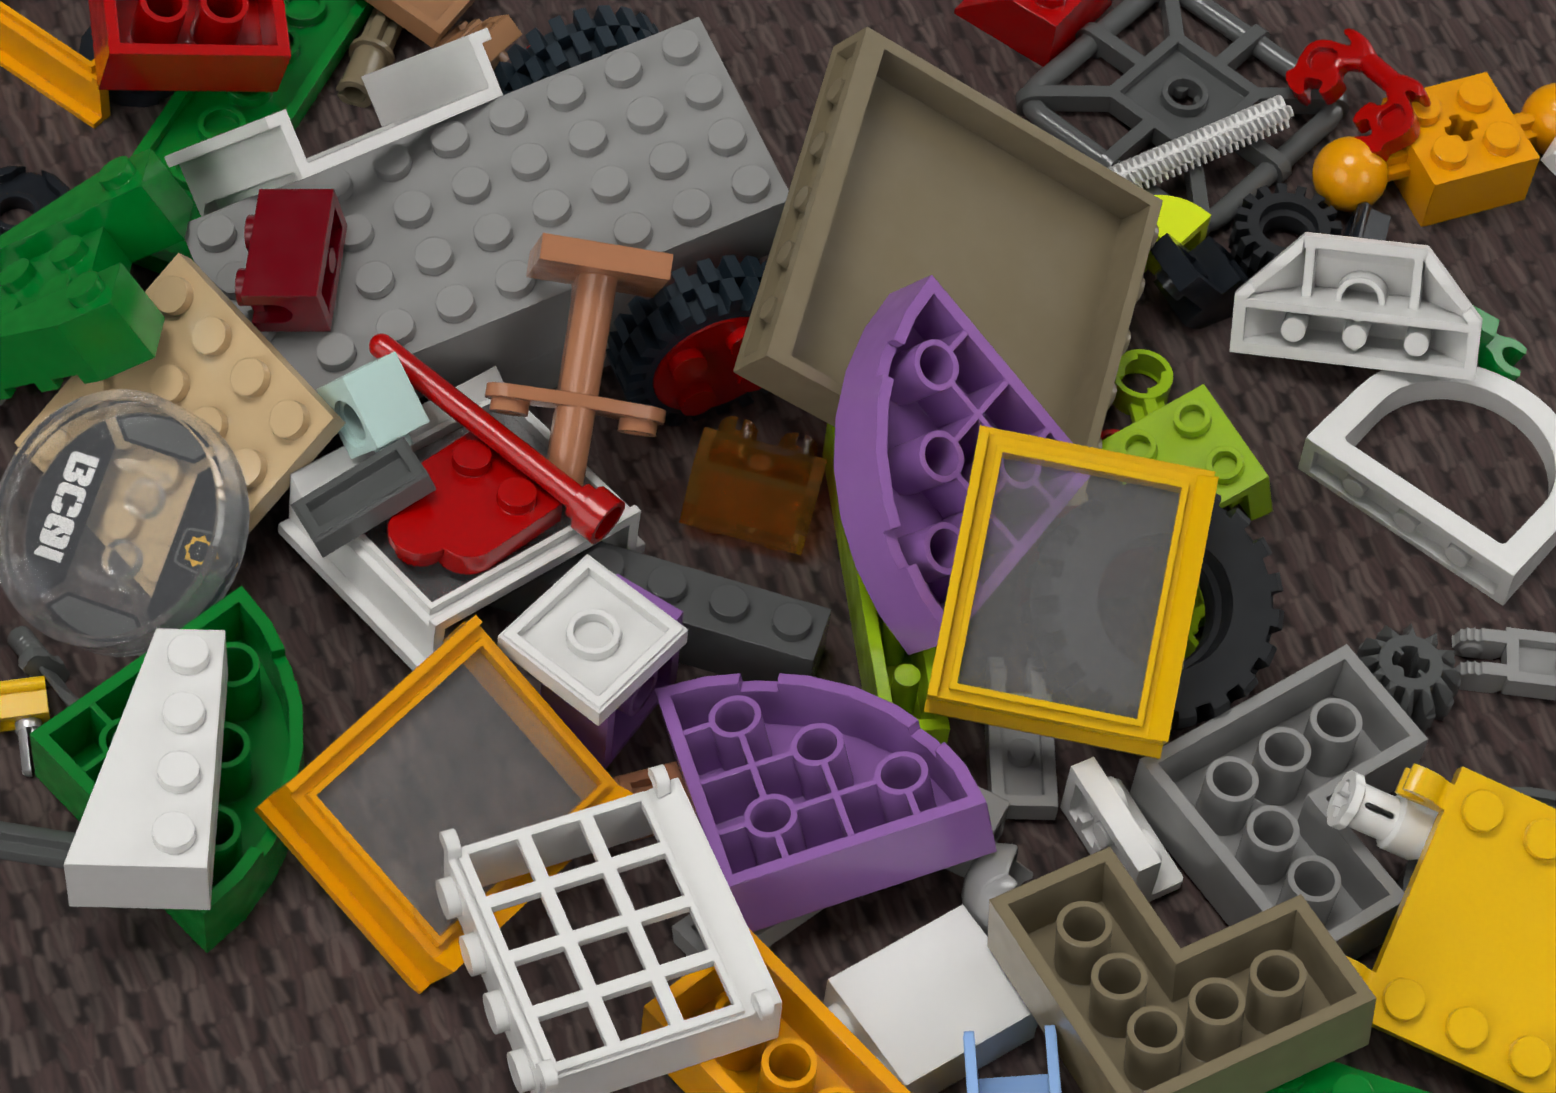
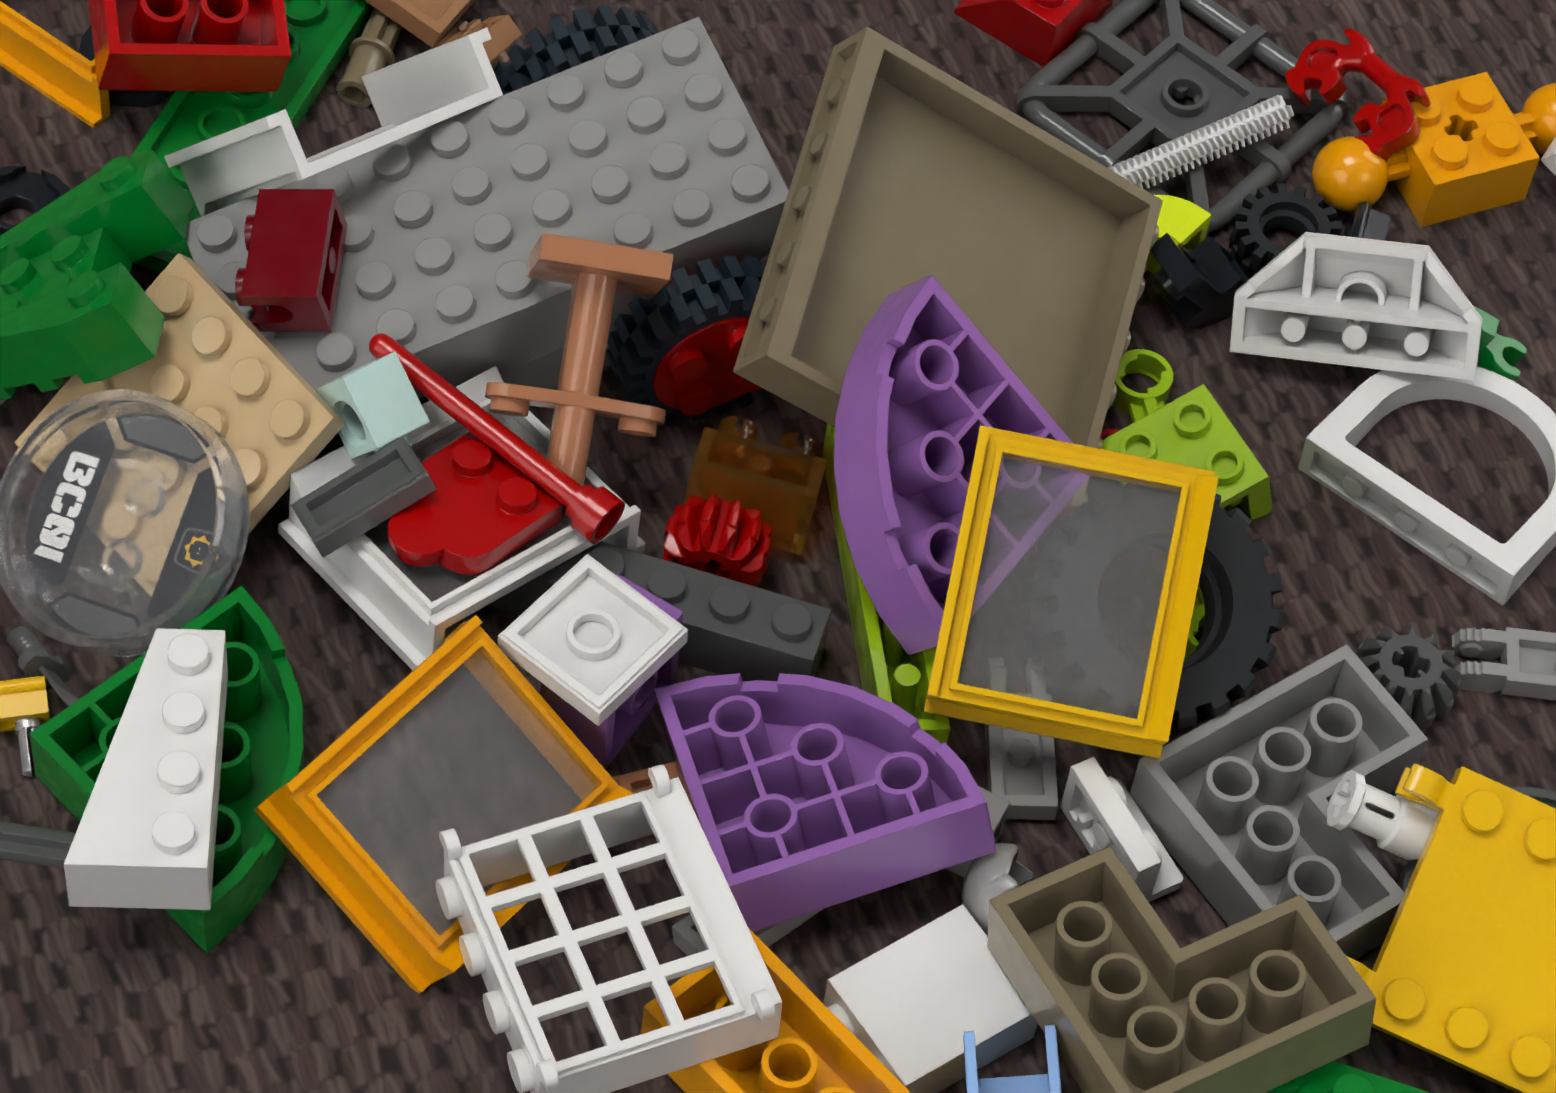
none -> red gear [663,493,773,585]

